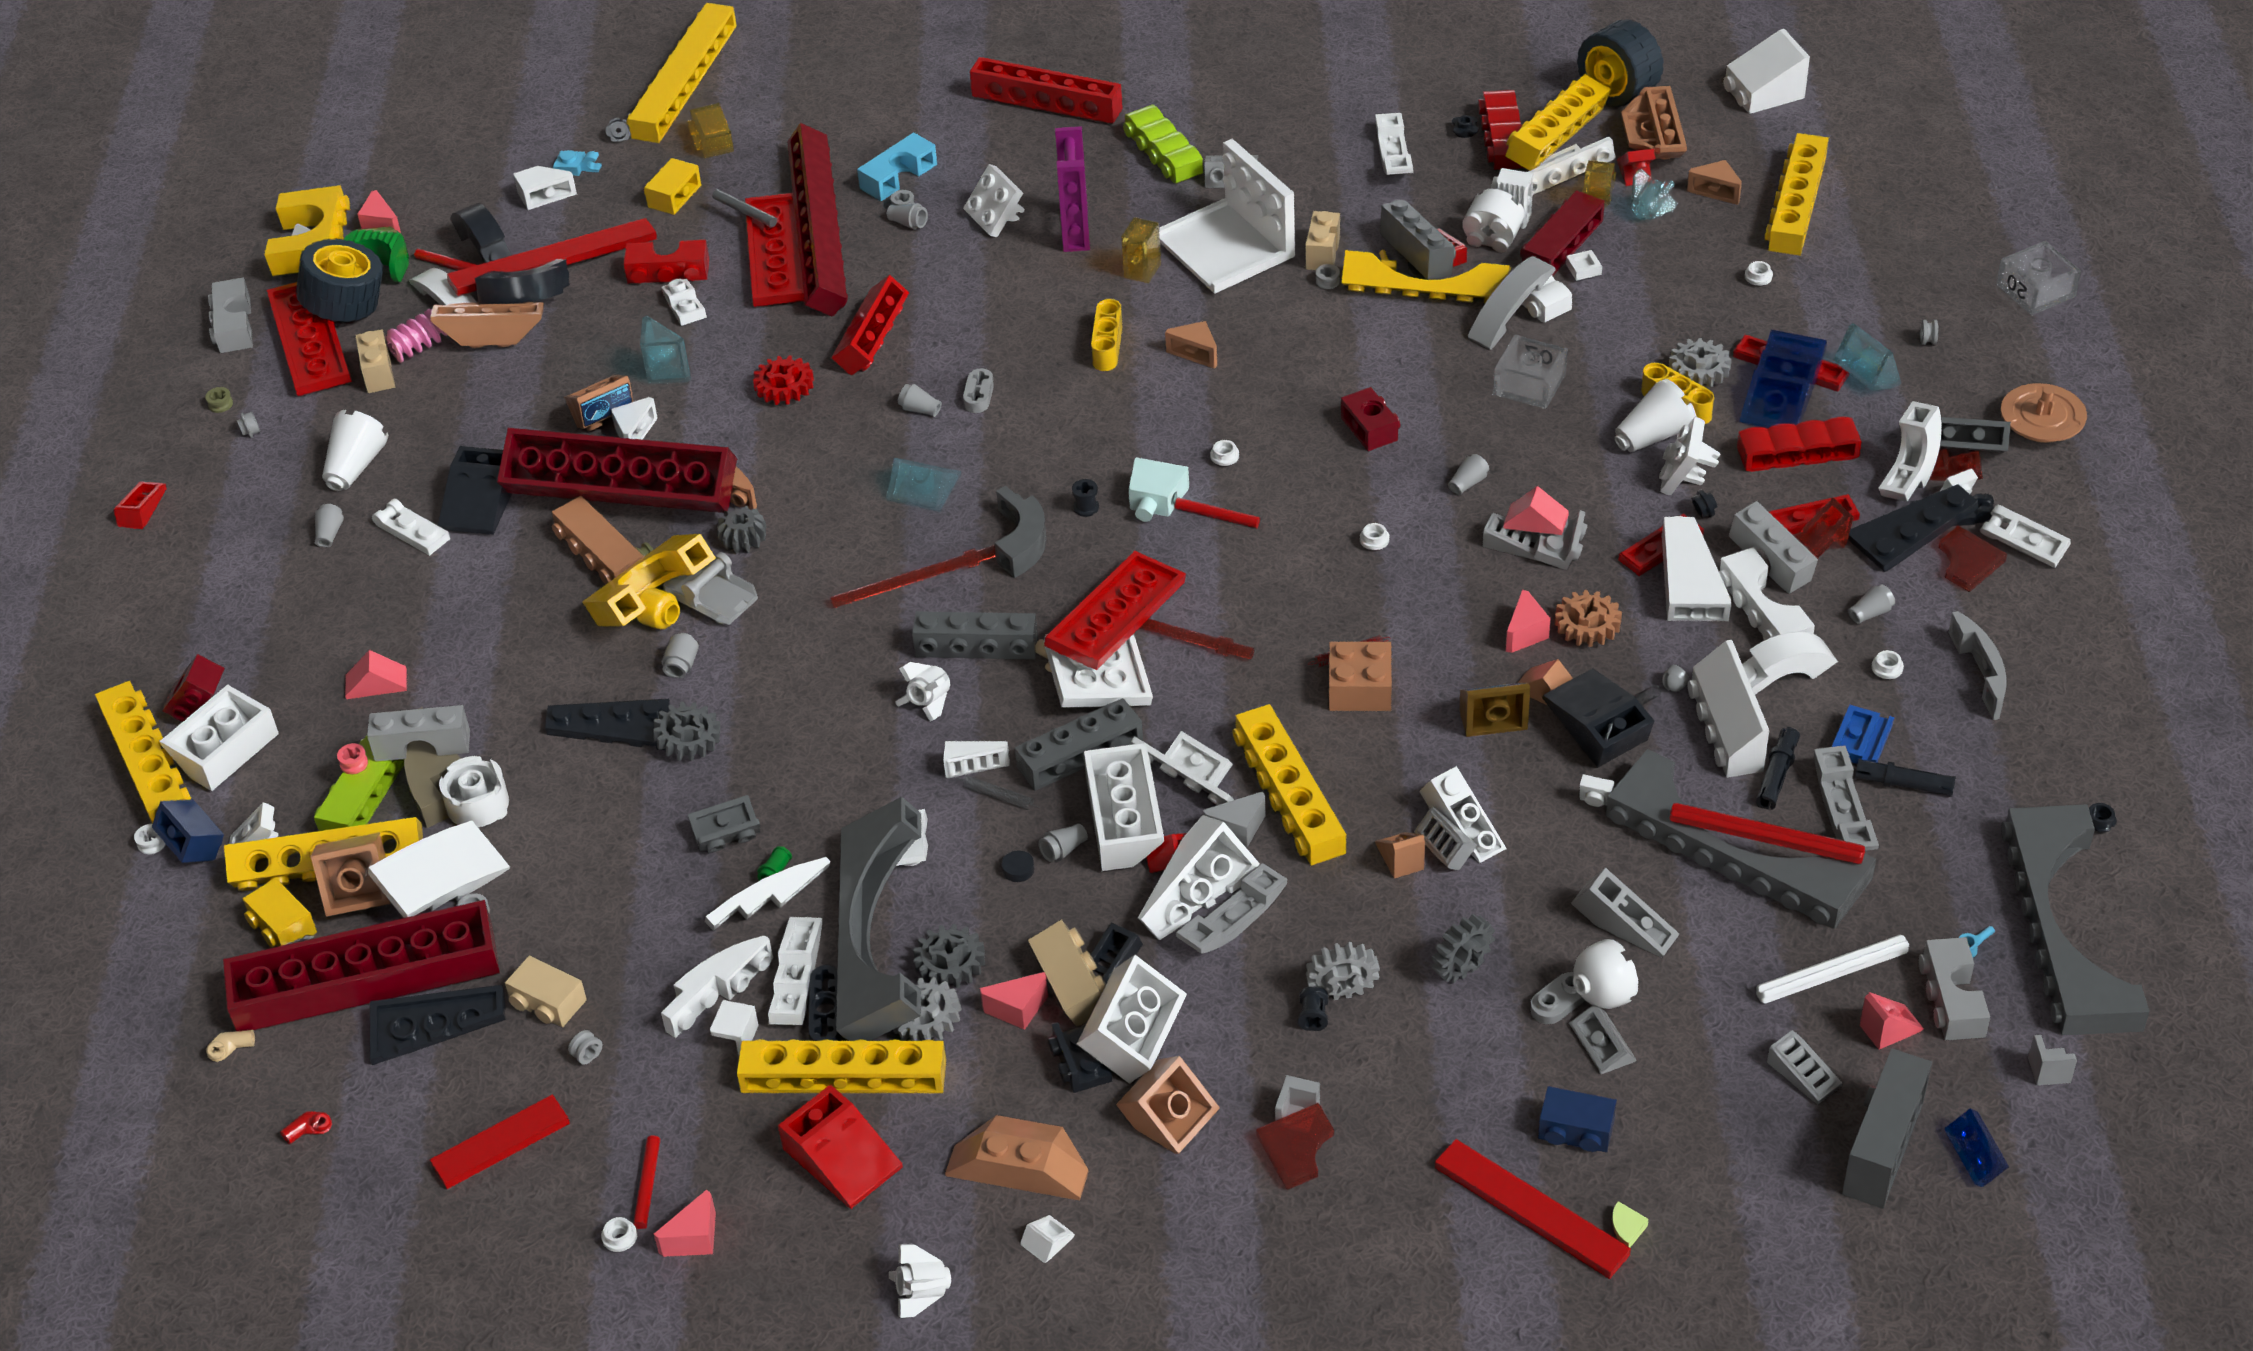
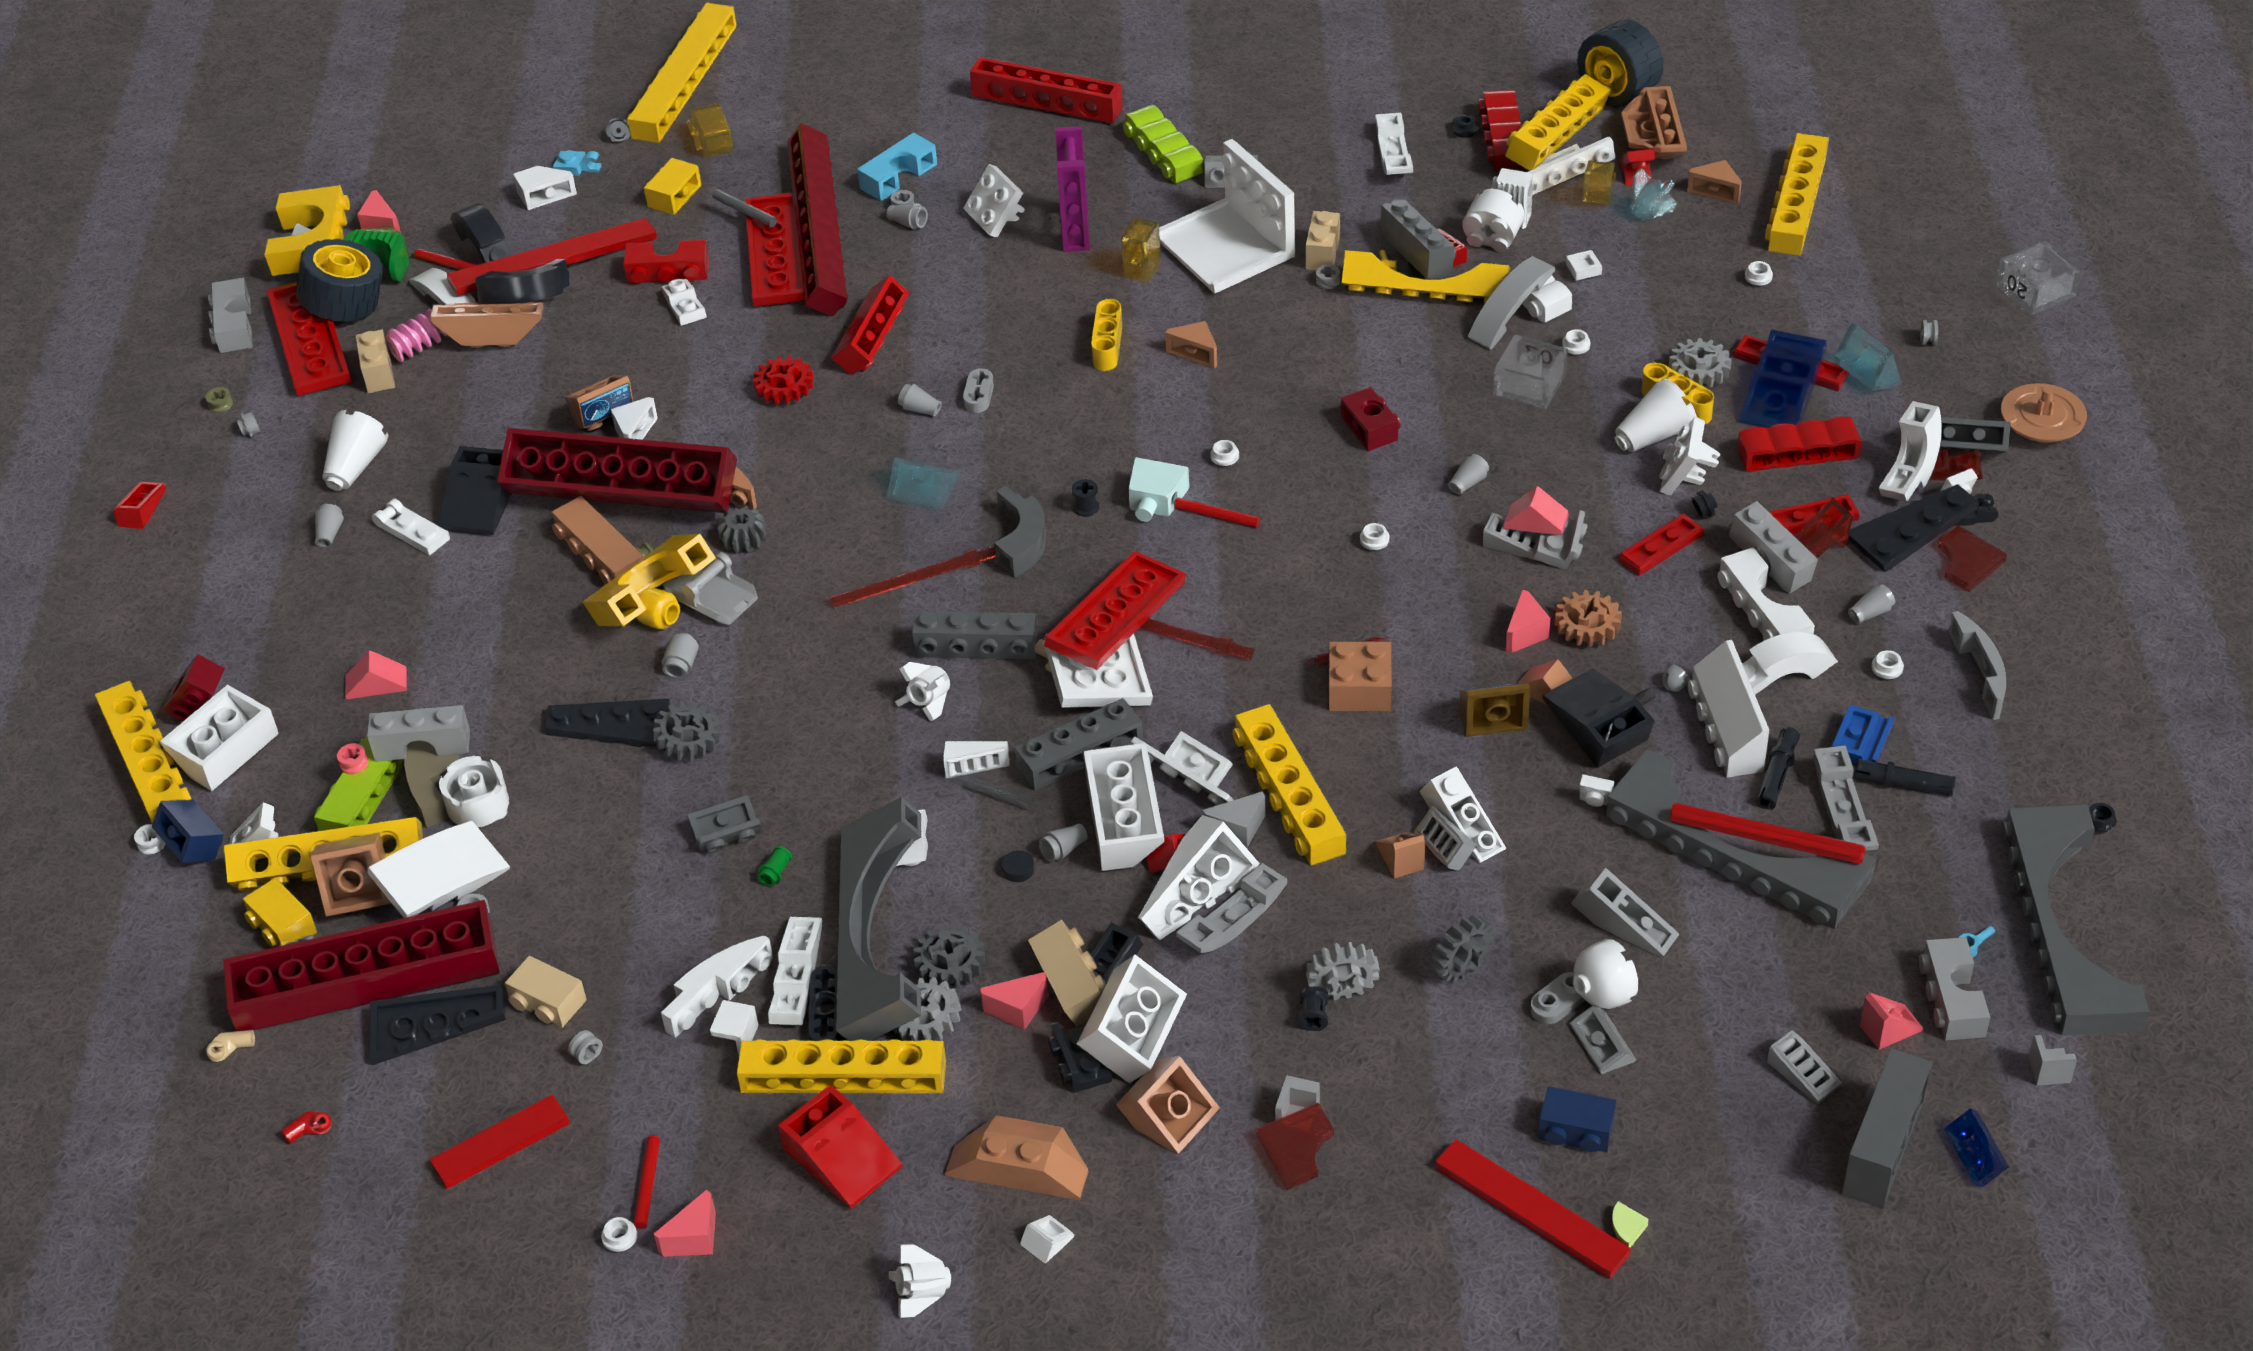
clear light blue slope [640,315,691,385] -> none
white slope [705,857,830,931] -> none
dark red brick [1520,190,1605,276] -> none
white slope [1662,516,1731,621] -> none
white slope [1723,29,1810,114] -> none
white axle [1756,935,1909,1004] -> none
white plate [1980,505,2071,568] -> none
none -> white plate [1562,329,1591,354]

